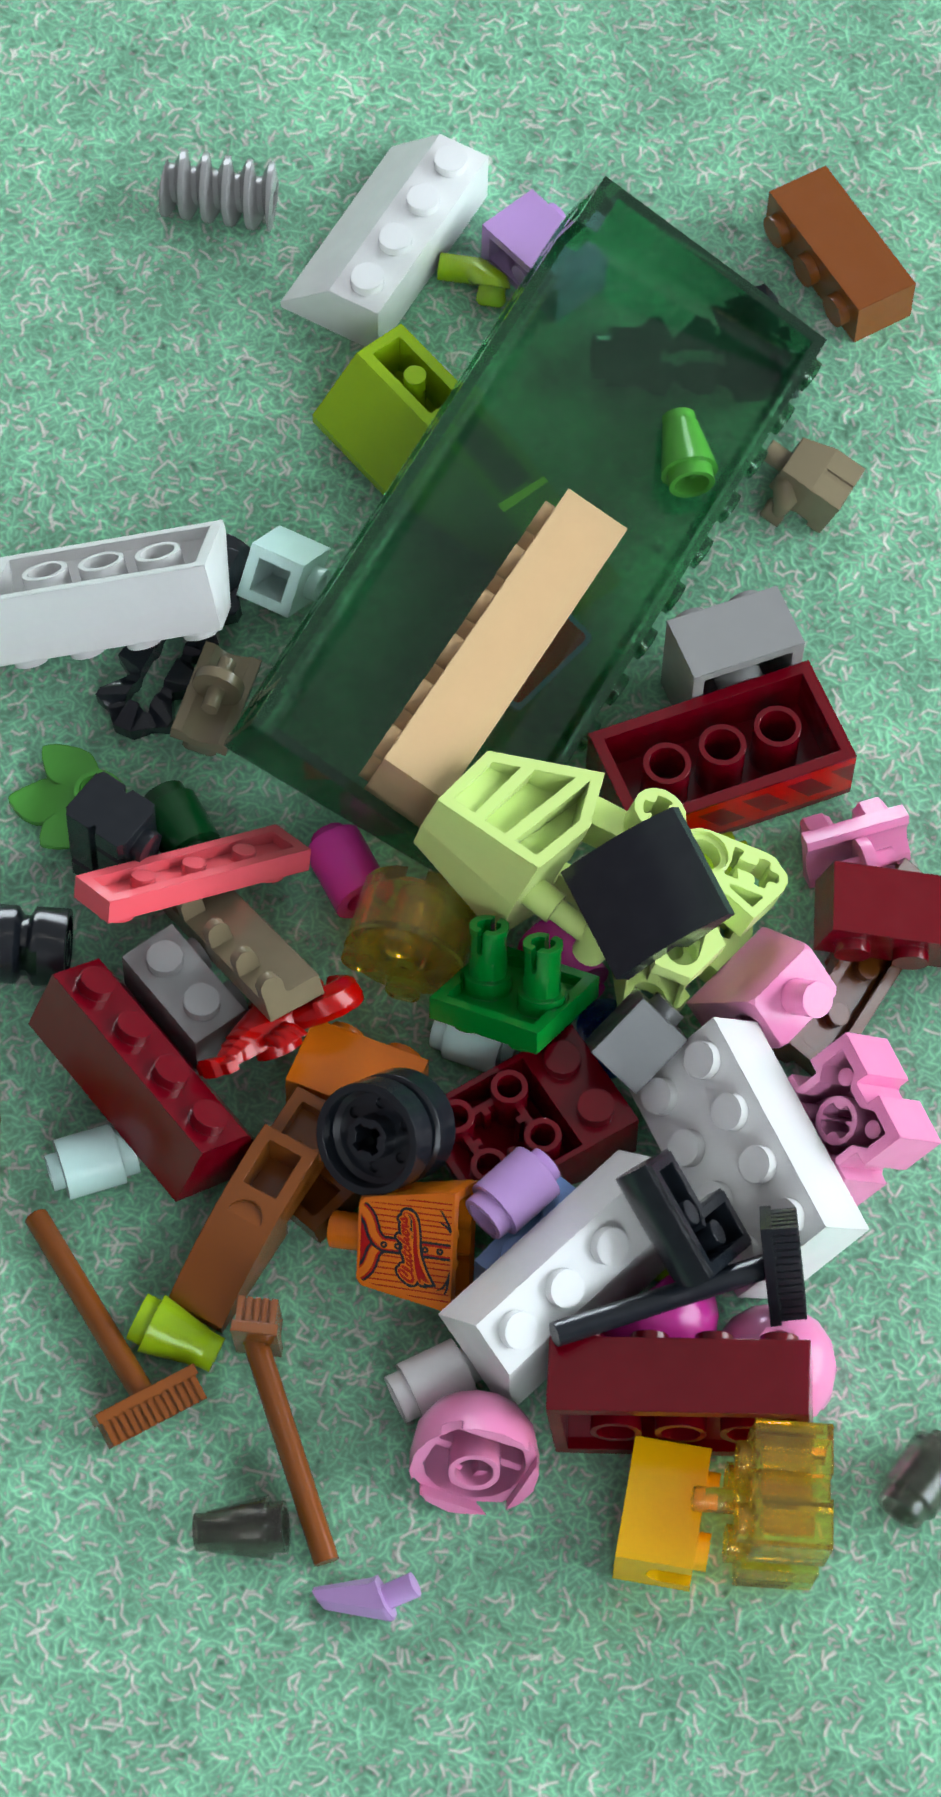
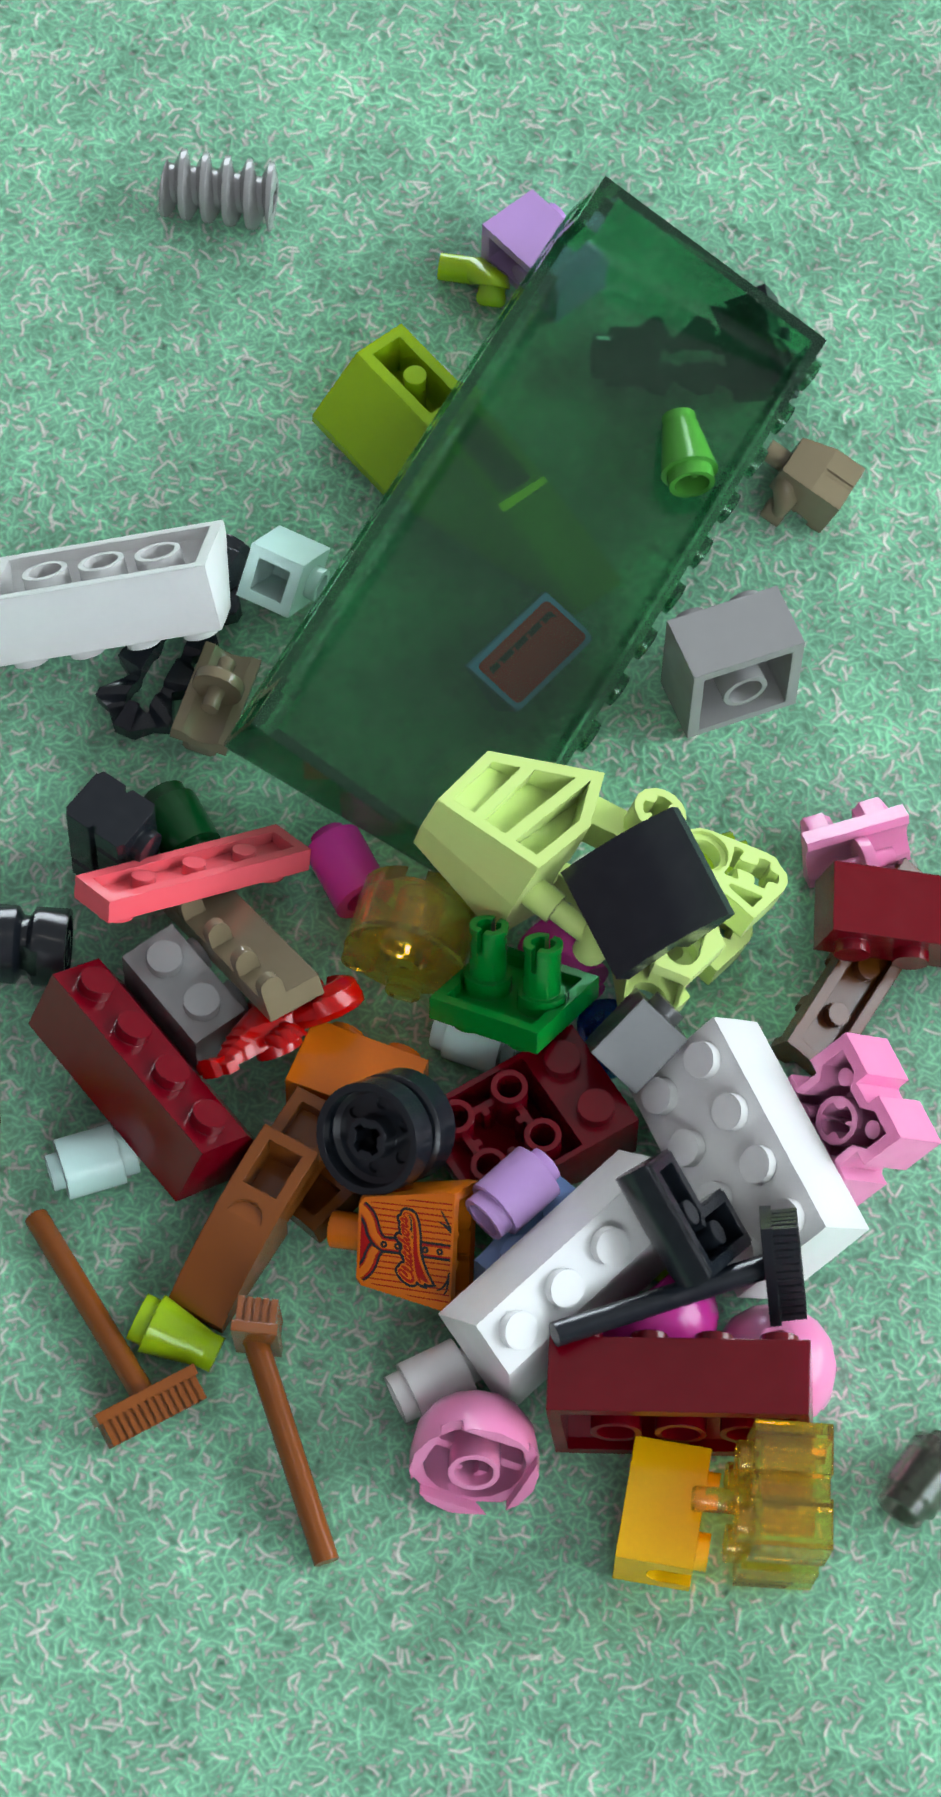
bright green plate [8,744,128,850] -> none
clear smoke cone [192,1495,291,1560] -> none
white slope [281,134,489,347] -> none
lavender bar [312,1572,421,1622] -> none
tan brick [356,488,628,839] -> none
dark red brick [586,660,857,834] -> none
bright pink torso [686,927,837,1048] -> none
dark orange brick [763,165,916,342] -> none

